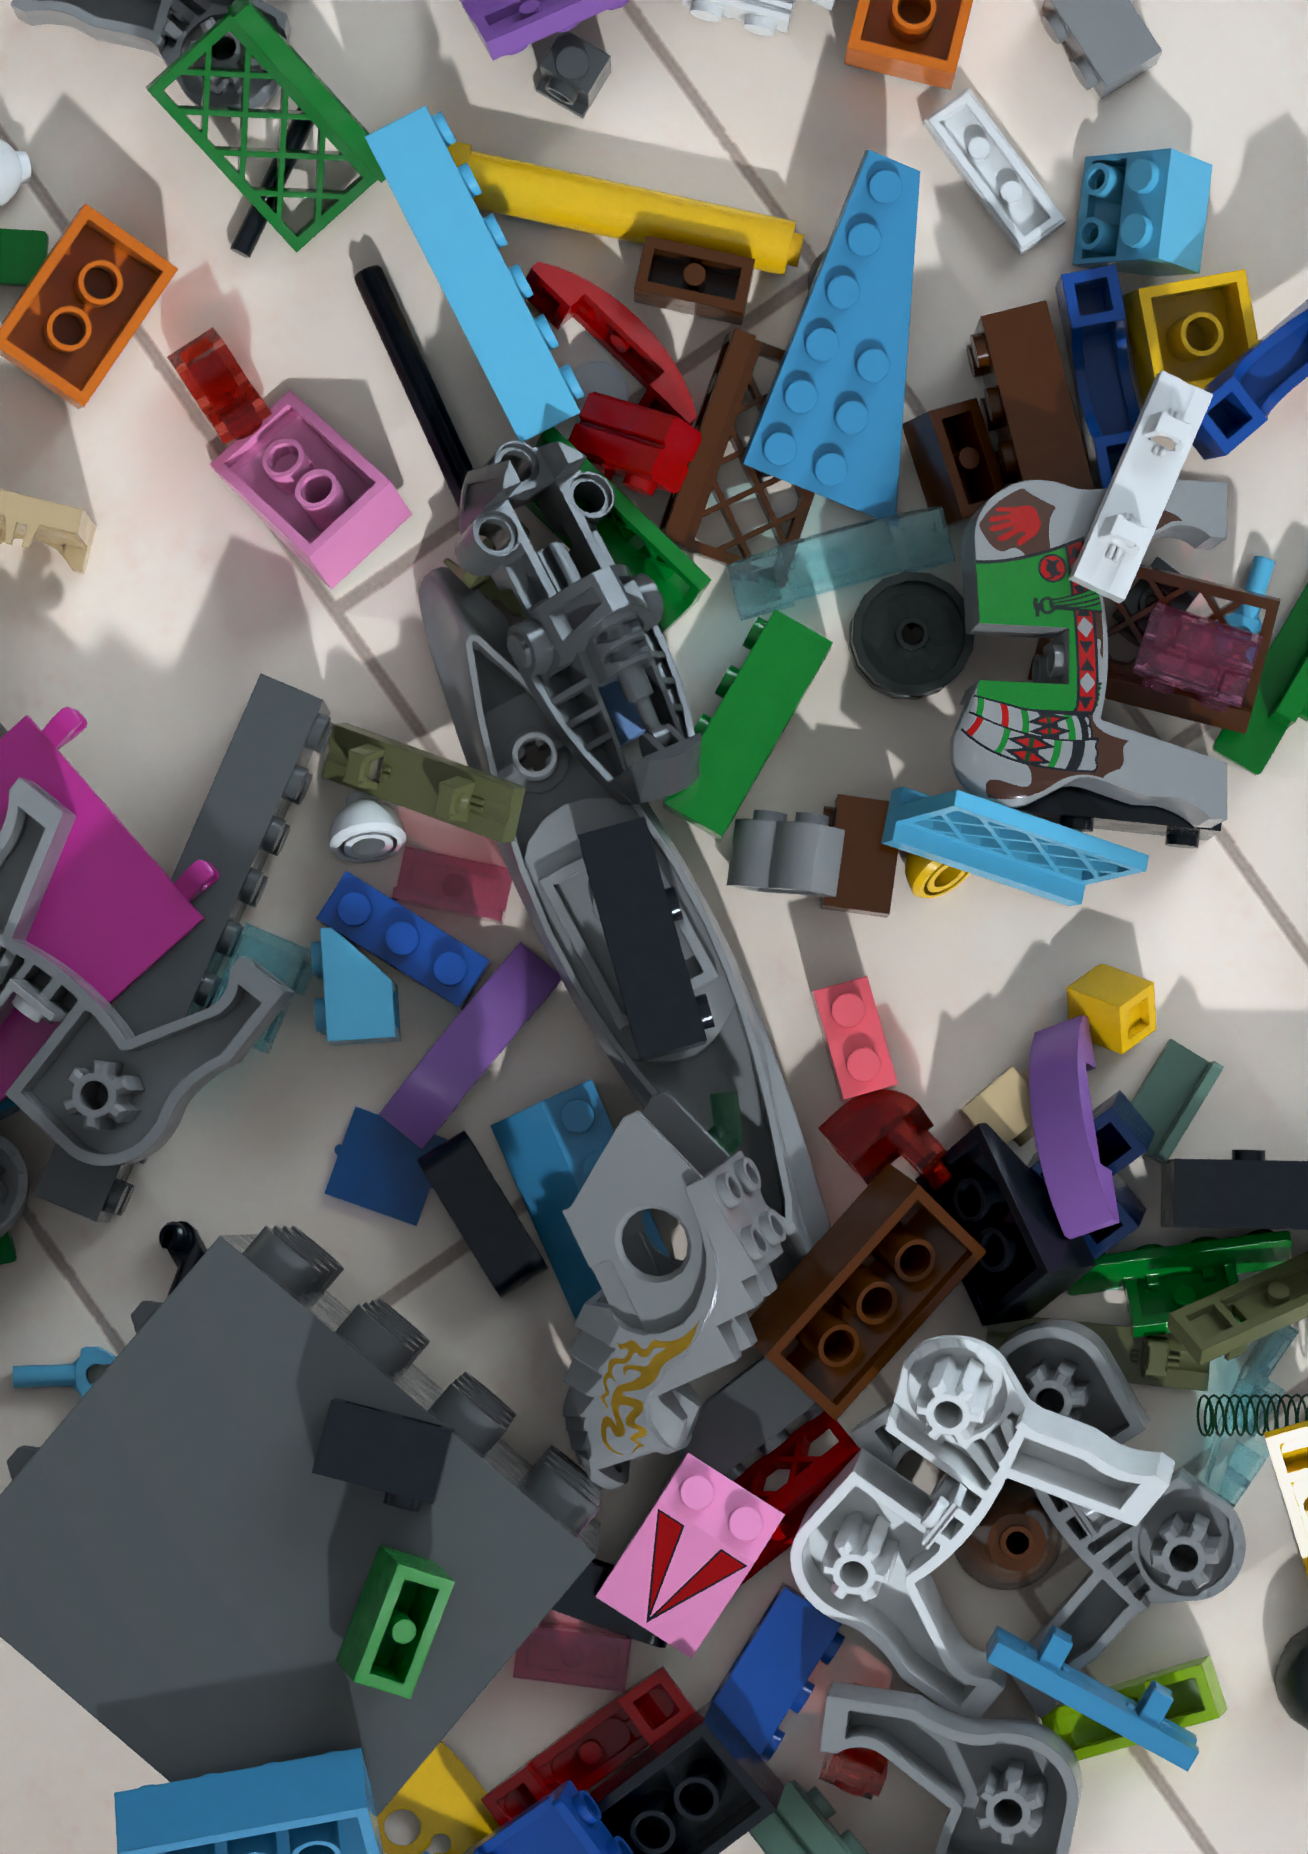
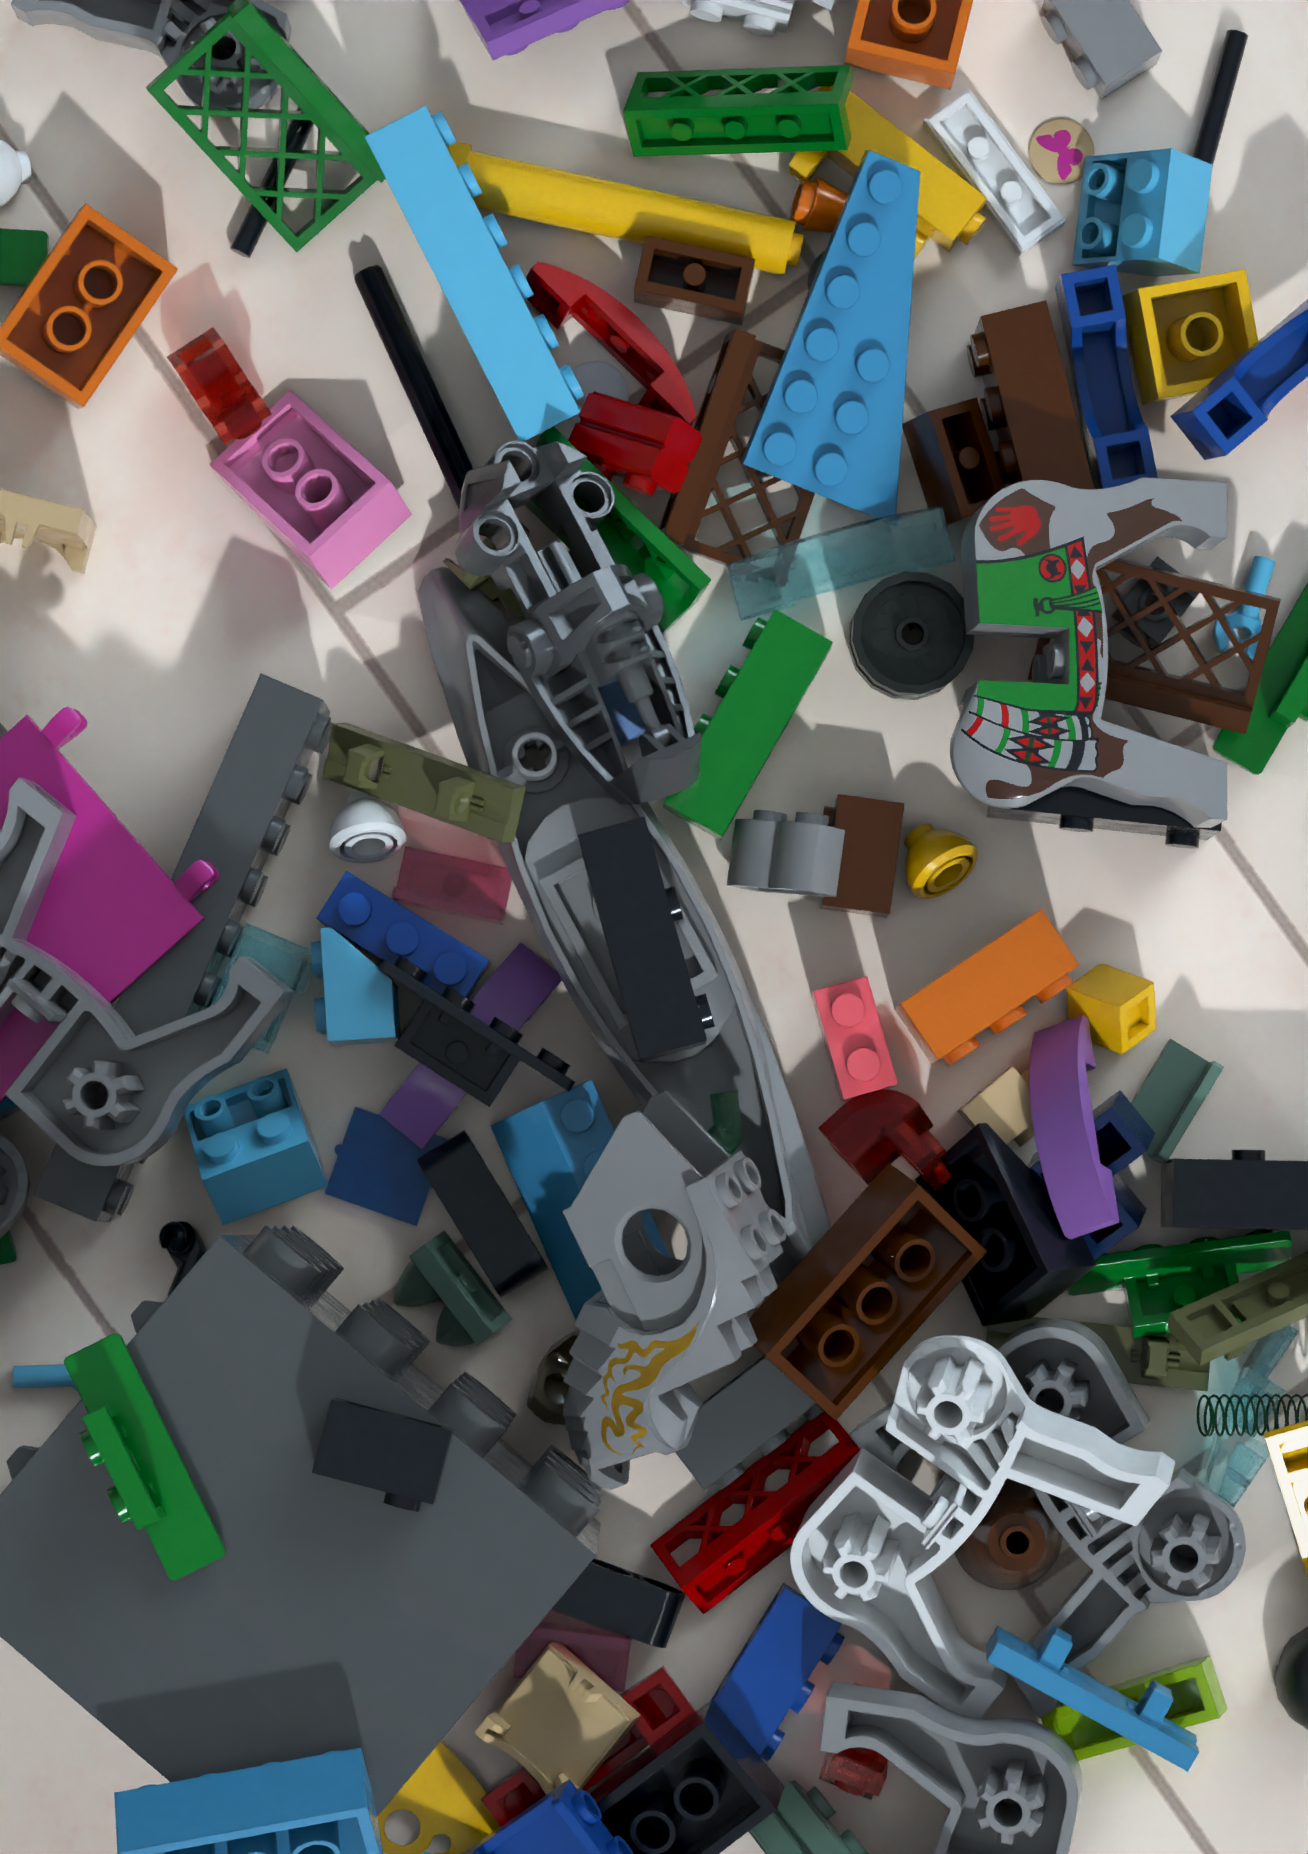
green brick [336,1545,455,1699] -> none
dark grey brick [536,31,611,119] -> none
bright pink slope [595,1452,785,1658] -> none
medium azure fence [881,787,1149,906] -> none
white hinge [1068,370,1213,603] -> none
clear pink brick [1132,602,1264,712] -> none
none -> green bracket [64,1333,226,1581]
none -> medium azure slope [184,1068,328,1225]
none -> black bracket [378,955,575,1107]
none -> sand green tile [394,1230,512,1346]
none -> tan piece [474,1640,641,1795]
none -> dark tan hair [527,1332,580,1425]
none -> green fence [623,65,853,157]
none -> yellow brick [788,86,987,260]
none -> orange cone [790,177,848,233]
none -> orange brick [894,909,1079,1066]
none -> tan sticker [1029,119,1094,184]
none -> black bar [1193,30,1248,167]

